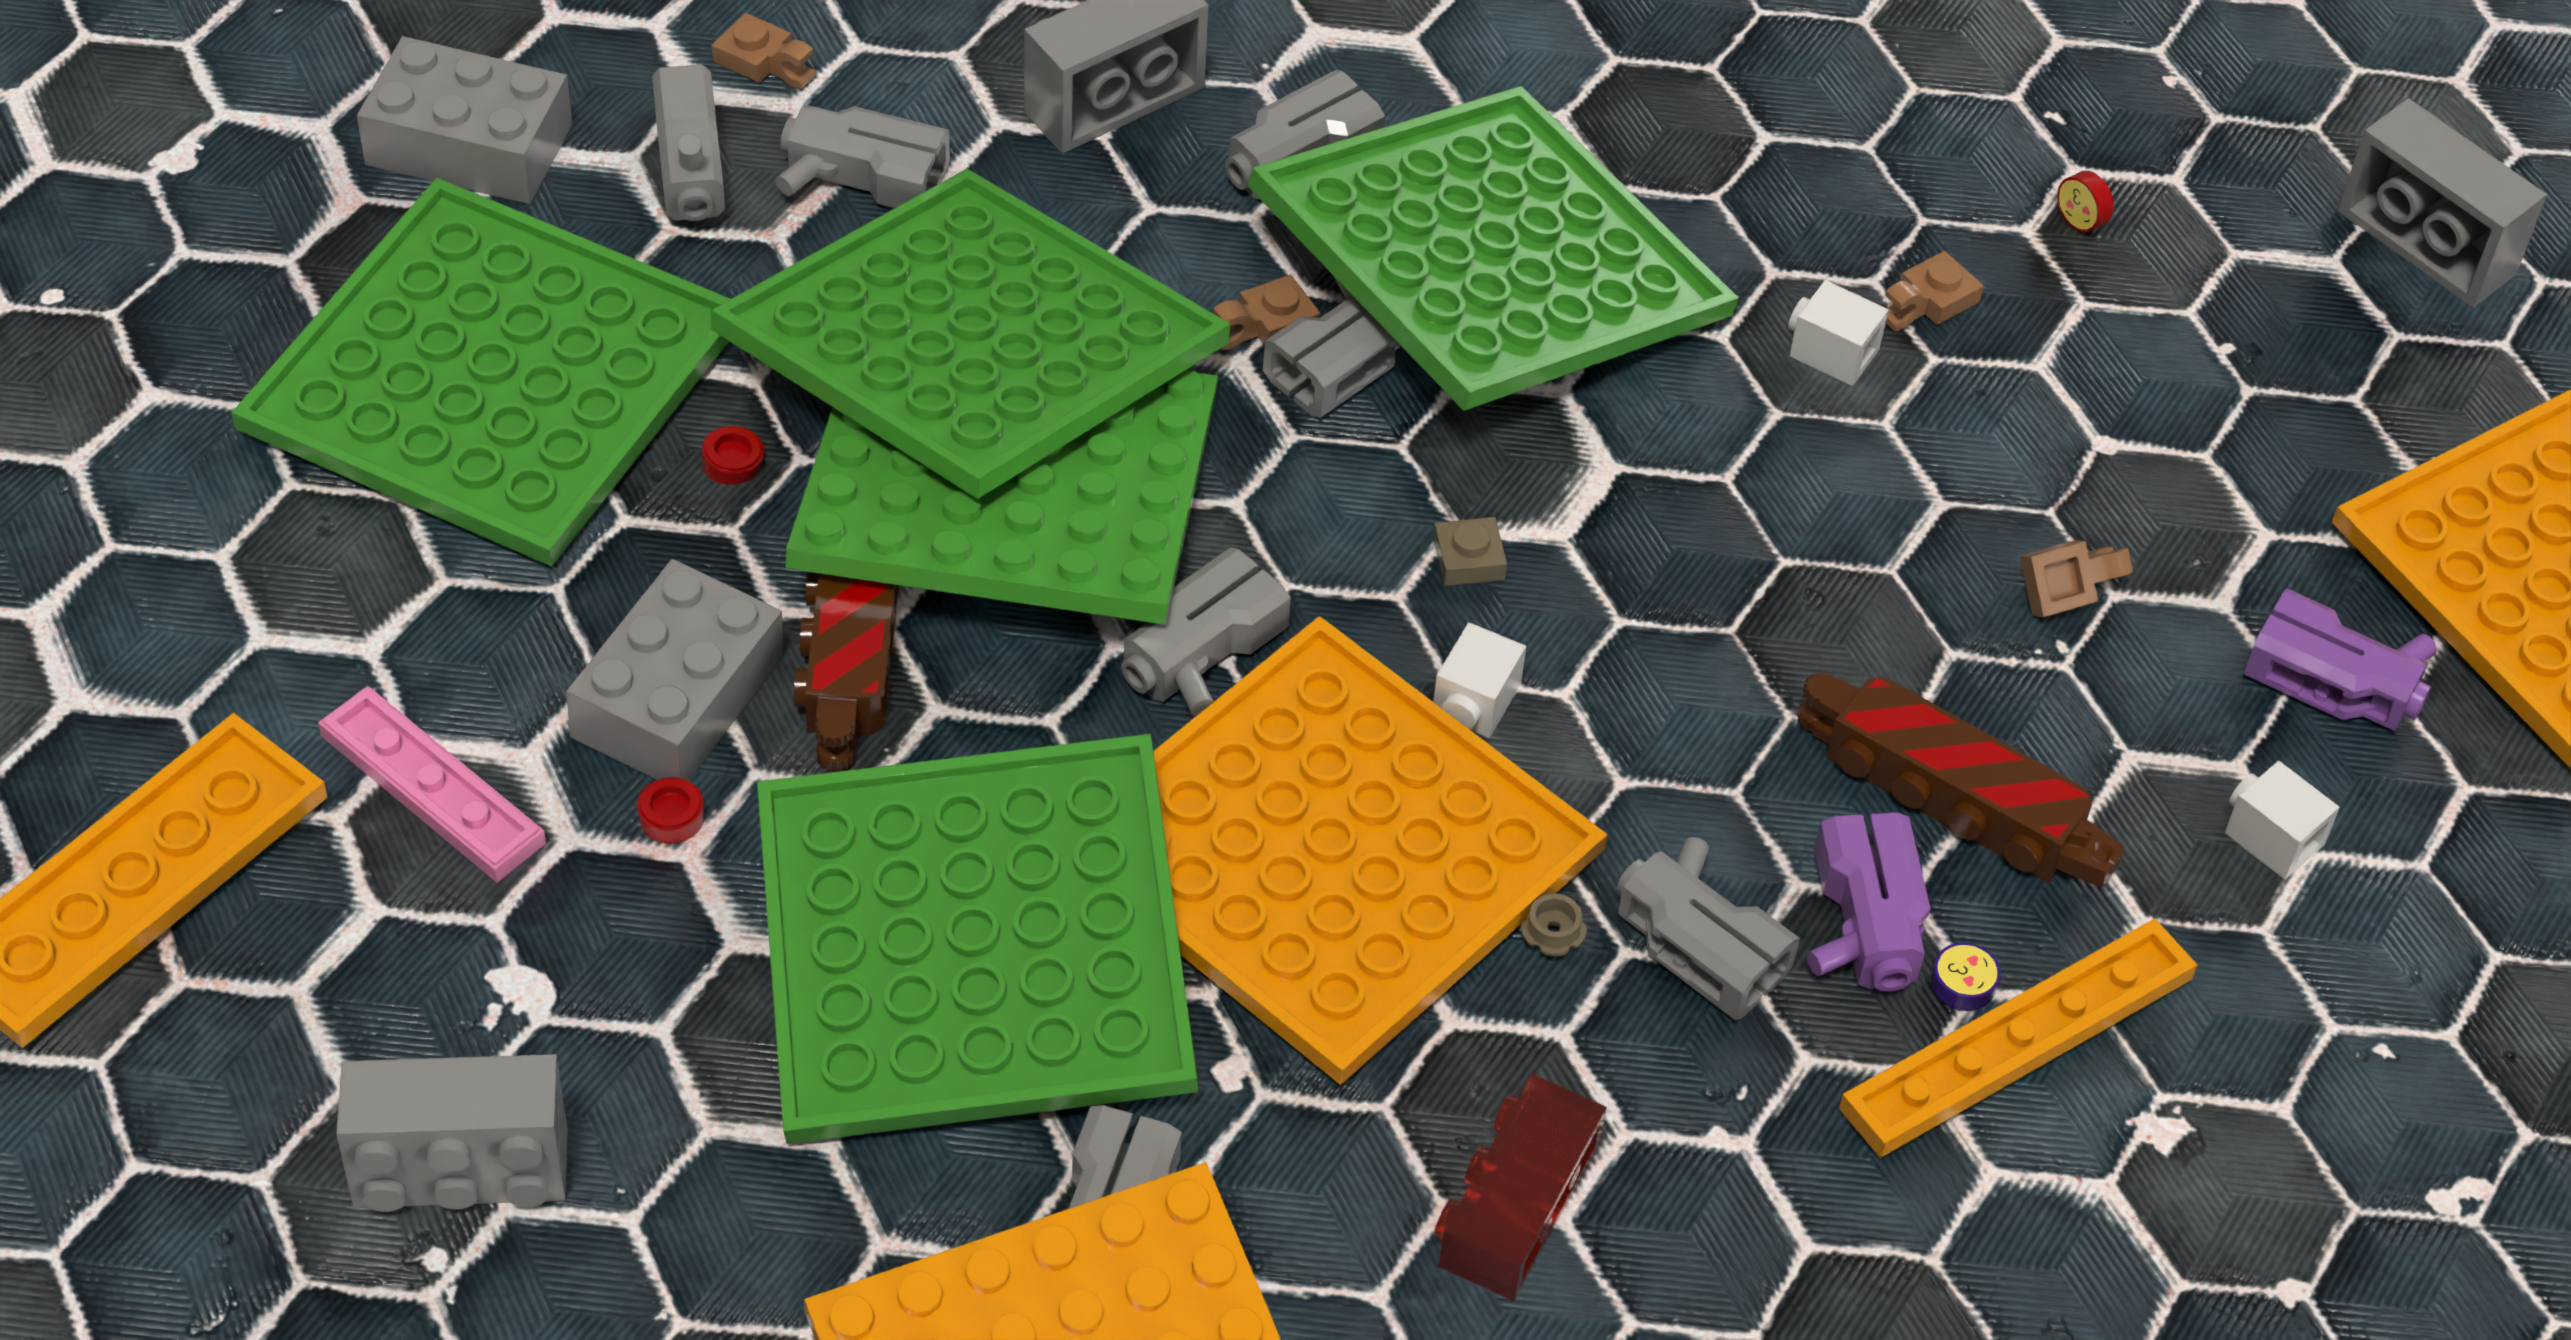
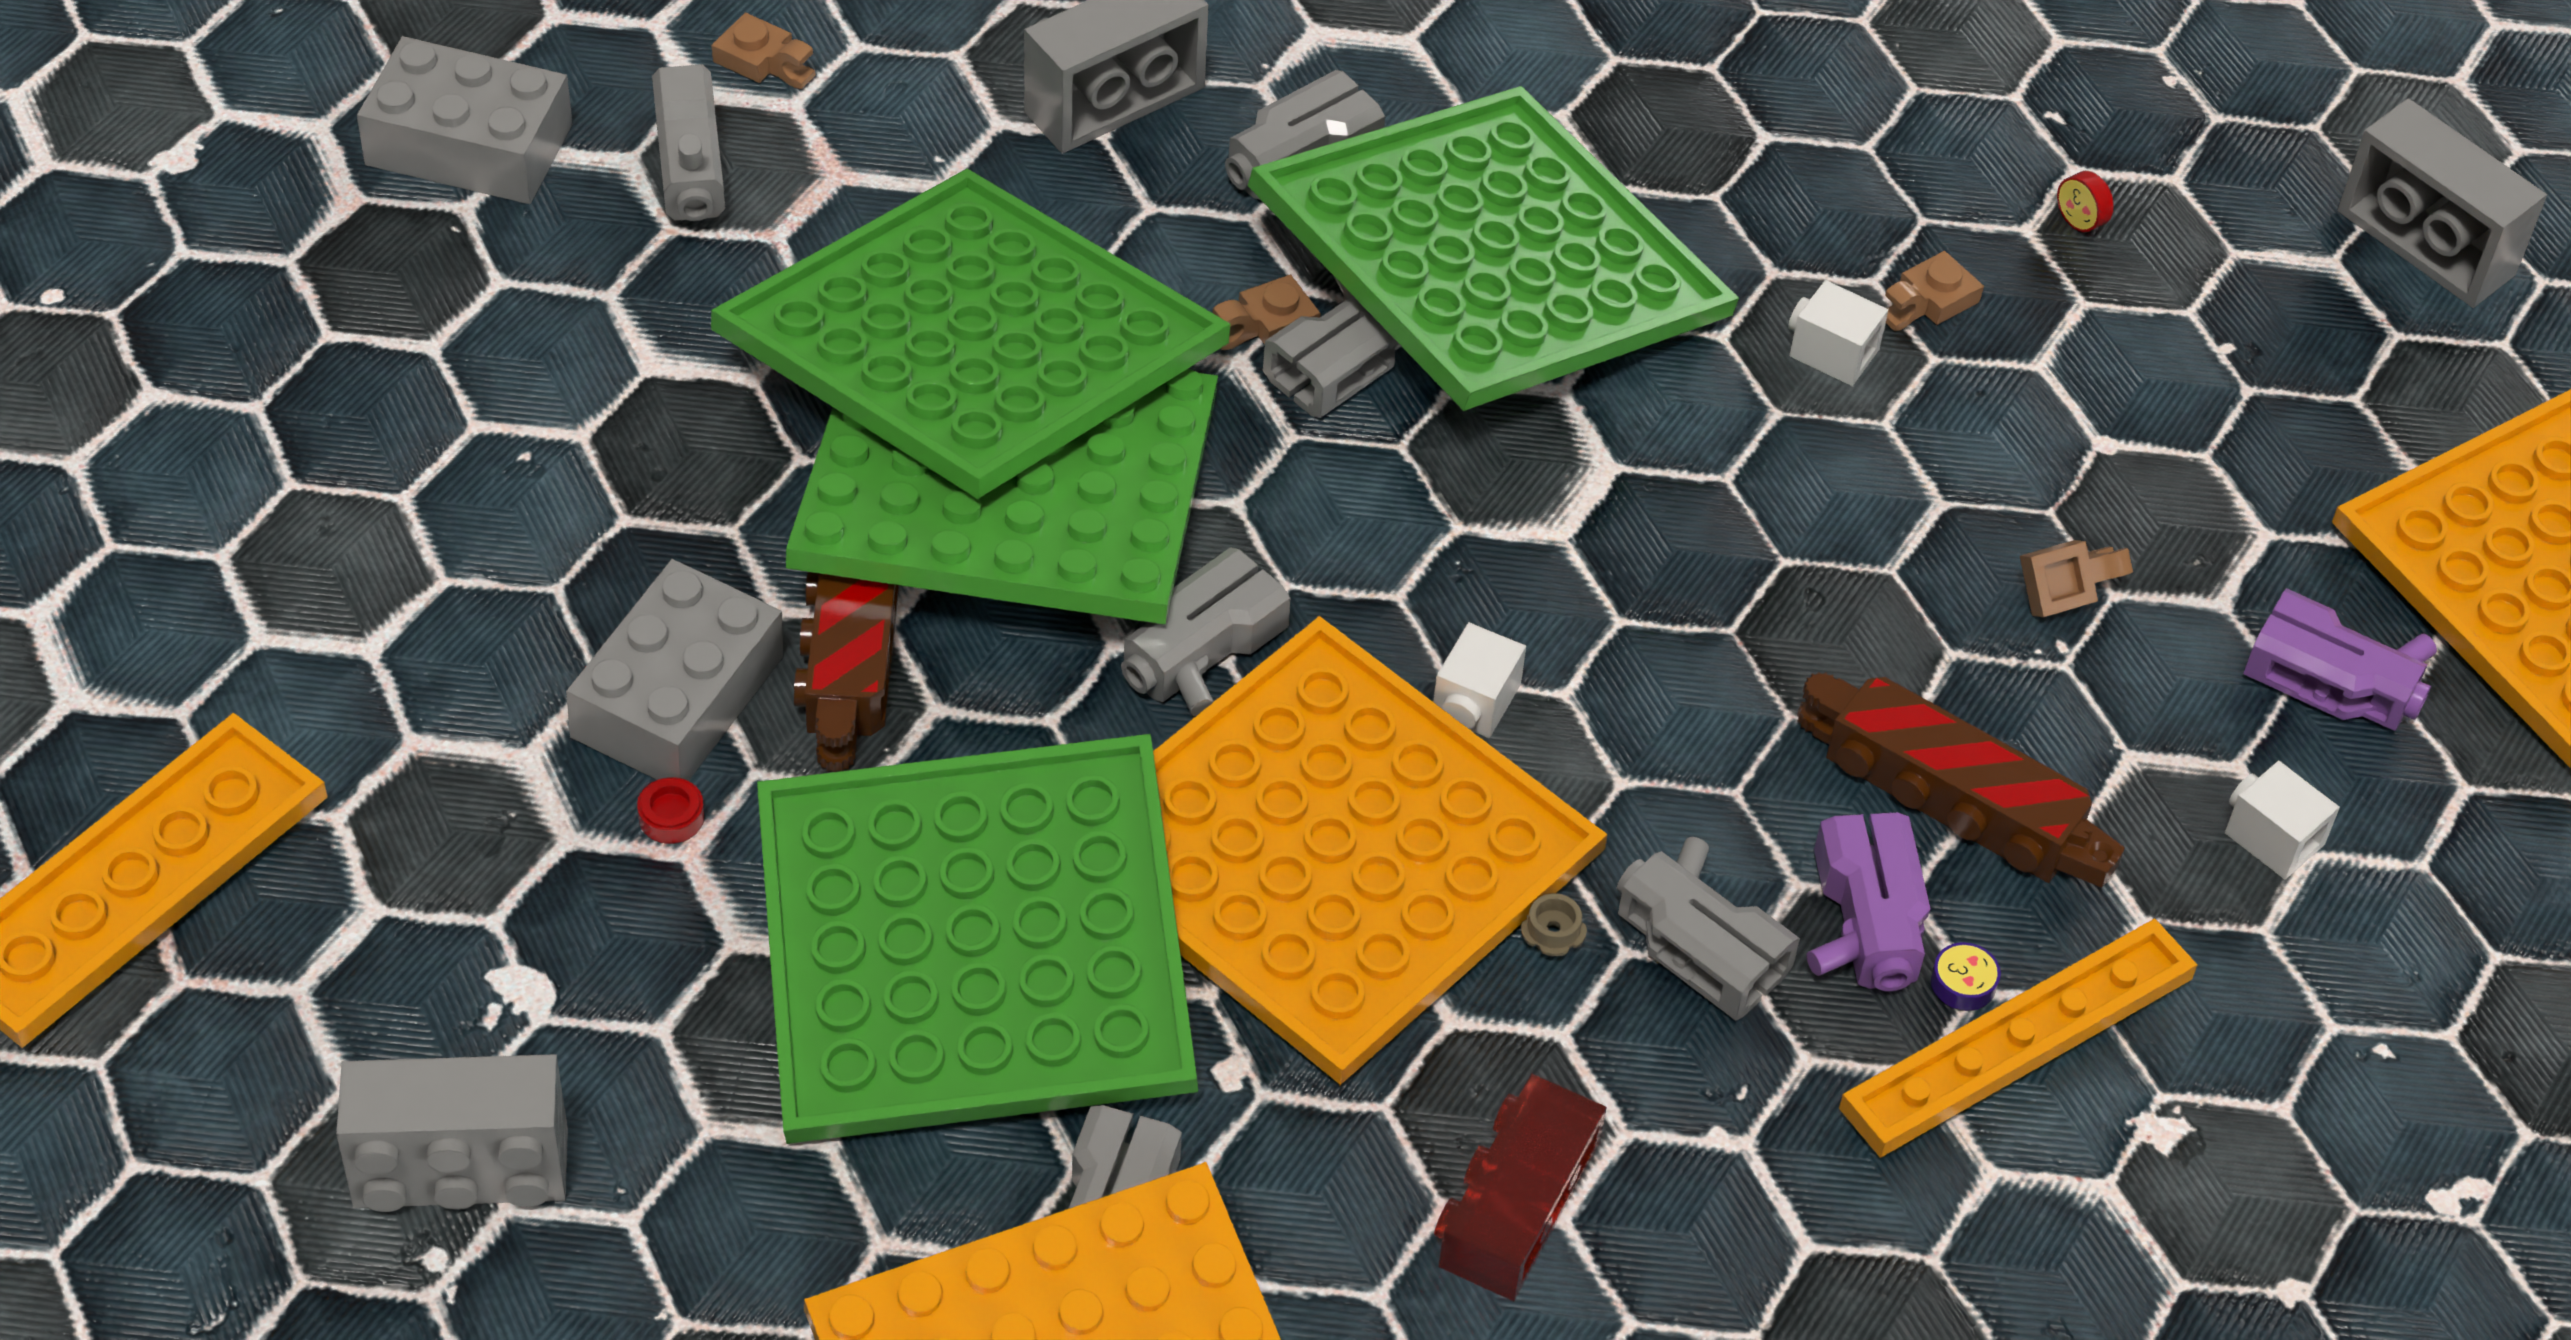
bright green plate [231,177,730,567] -> none
bright pink tile [318,685,546,883] -> none
red tile [701,426,764,485] -> none
light grey piece [775,105,950,208] -> none
dark tan plate [1433,517,1507,586] -> none

